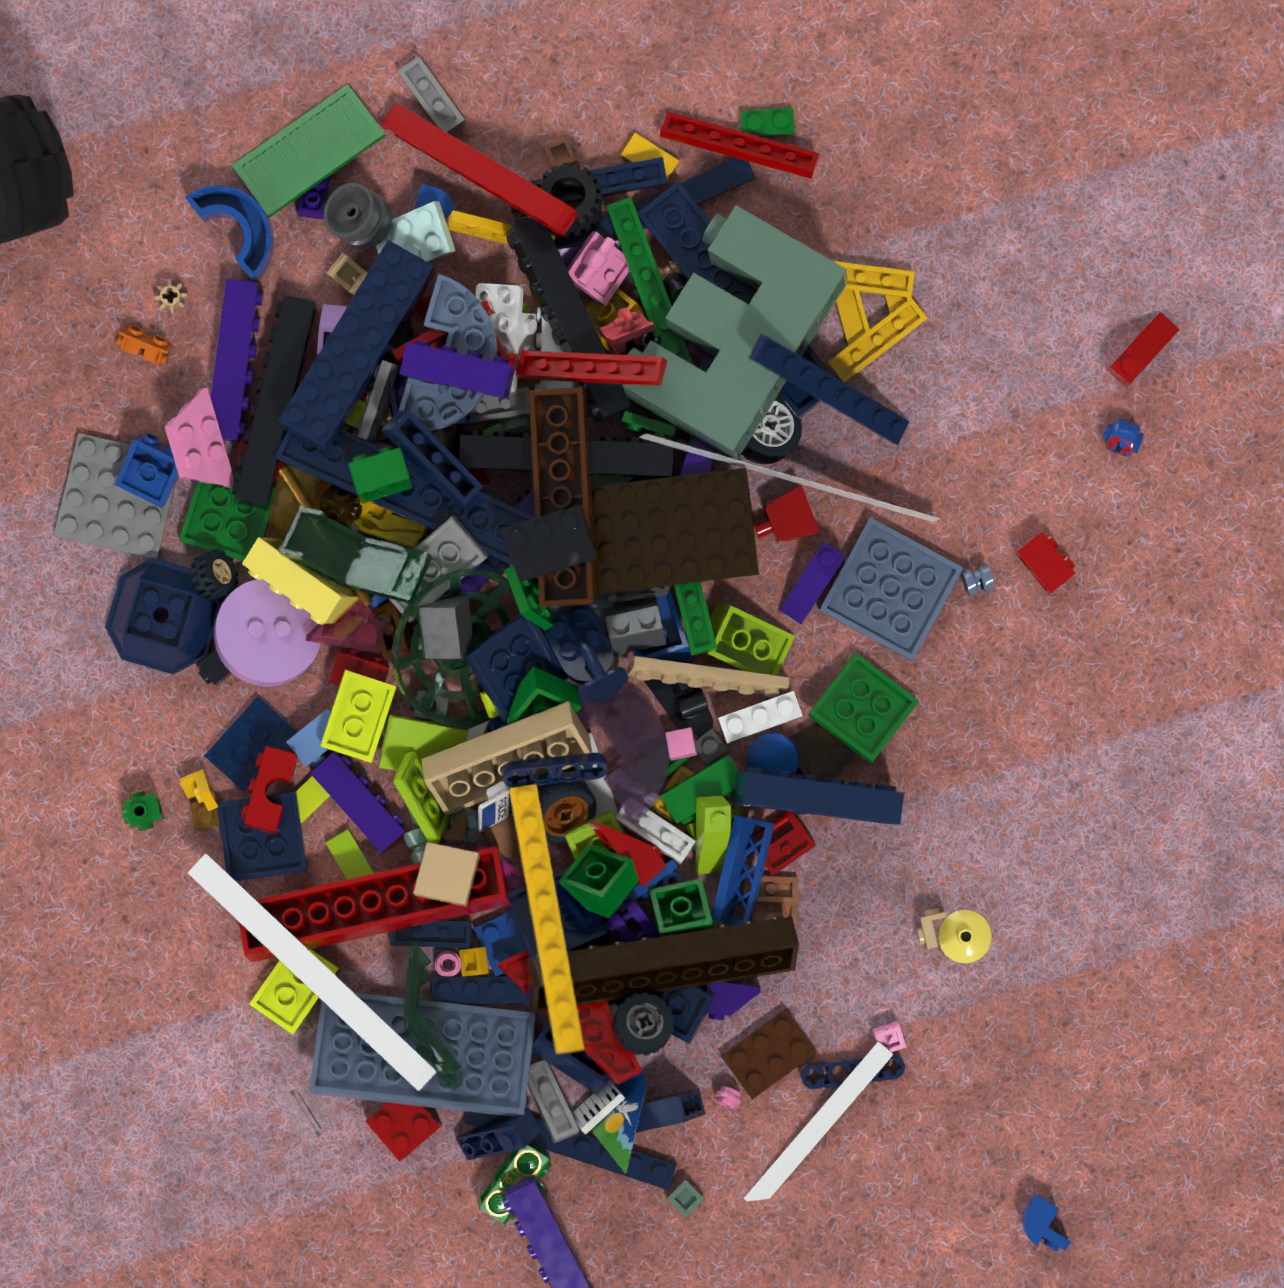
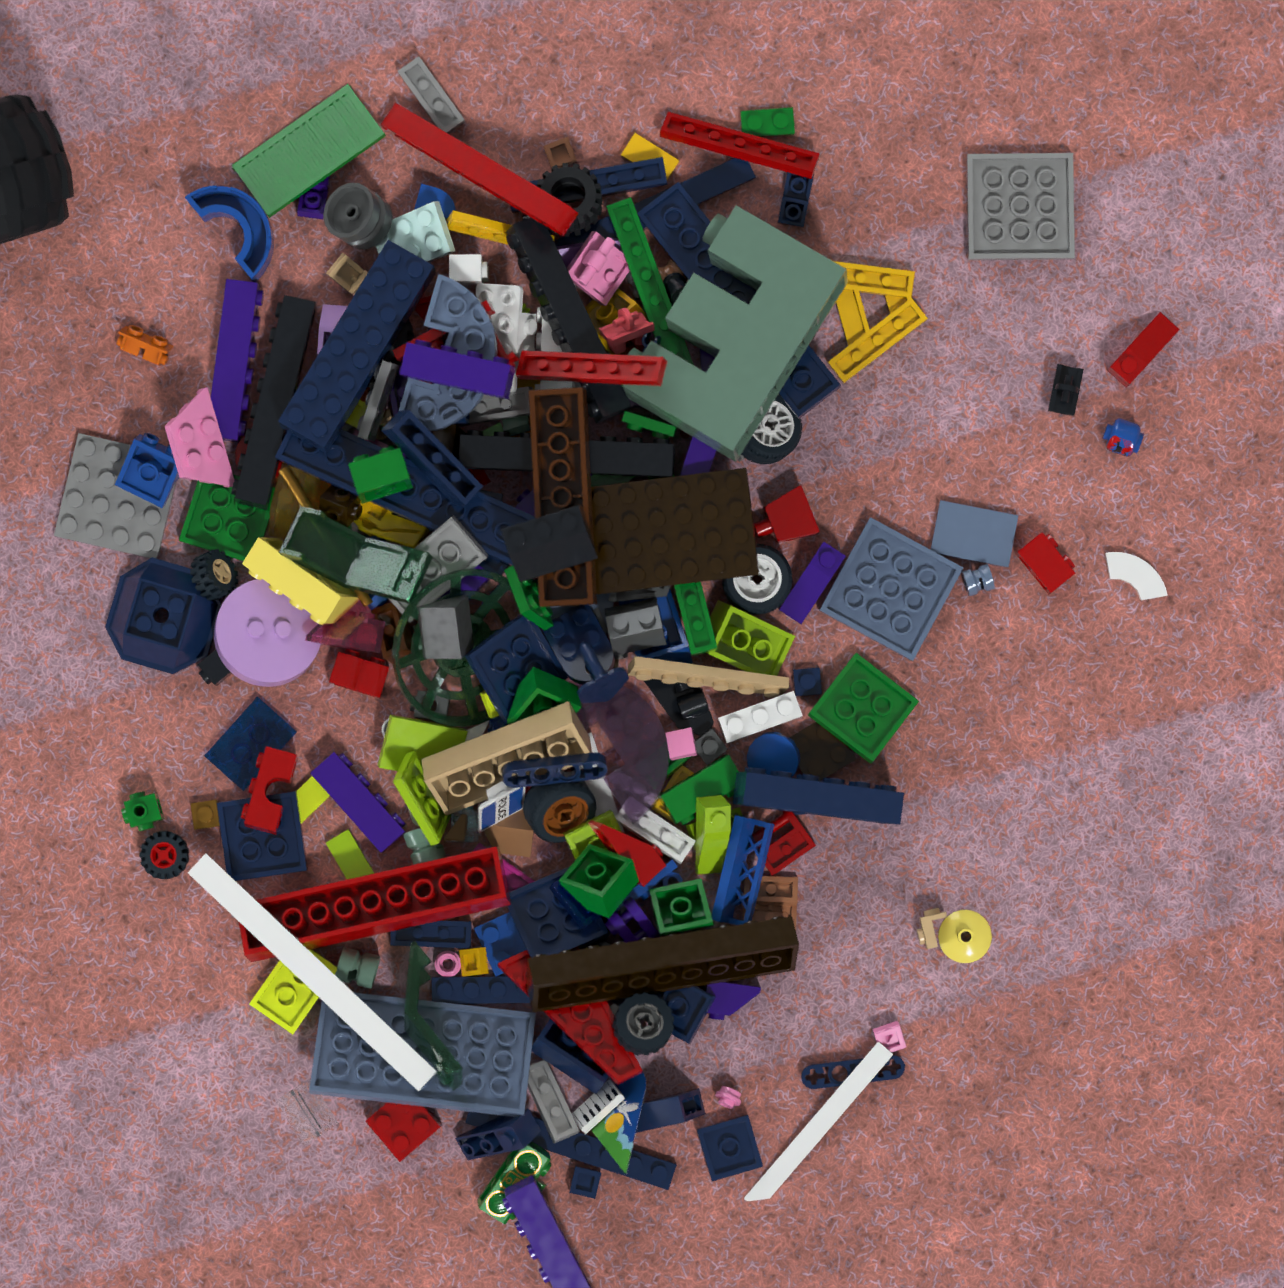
tan gear [154,280,189,315] -> none
yellow bracket [179,769,218,811] -> none
medium blue brick [286,709,331,768] -> none
neon yellow plate [320,670,397,763] -> none
tan tile [414,842,480,907] -> none
yellow plate [509,784,584,1054] -> none
white sticker [639,434,940,522] -> none
sand green plate [667,1179,704,1218] -> none
reddish brown plate [721,1009,817,1100] -> none
dark blue plate [748,334,910,445] -> none
blue brick [1022,1193,1071,1251] -> none
none -> black wheel [139,831,189,879]
none -> sand green wheel [336,947,380,989]
none -> white brick [449,254,489,289]
none -> dark blue plate [569,1166,602,1199]
none -> dark blue plate [697,1114,763,1181]
none -> wheel [722,544,792,615]
none -> dark blue slope [778,172,814,227]
none -> dark blue plate [793,668,822,696]
none -> sand blue tile [930,500,1019,568]
none -> light grey plate [967,153,1075,260]
none -> black hips [1048,364,1084,417]
none -> white tile [1105,552,1168,601]

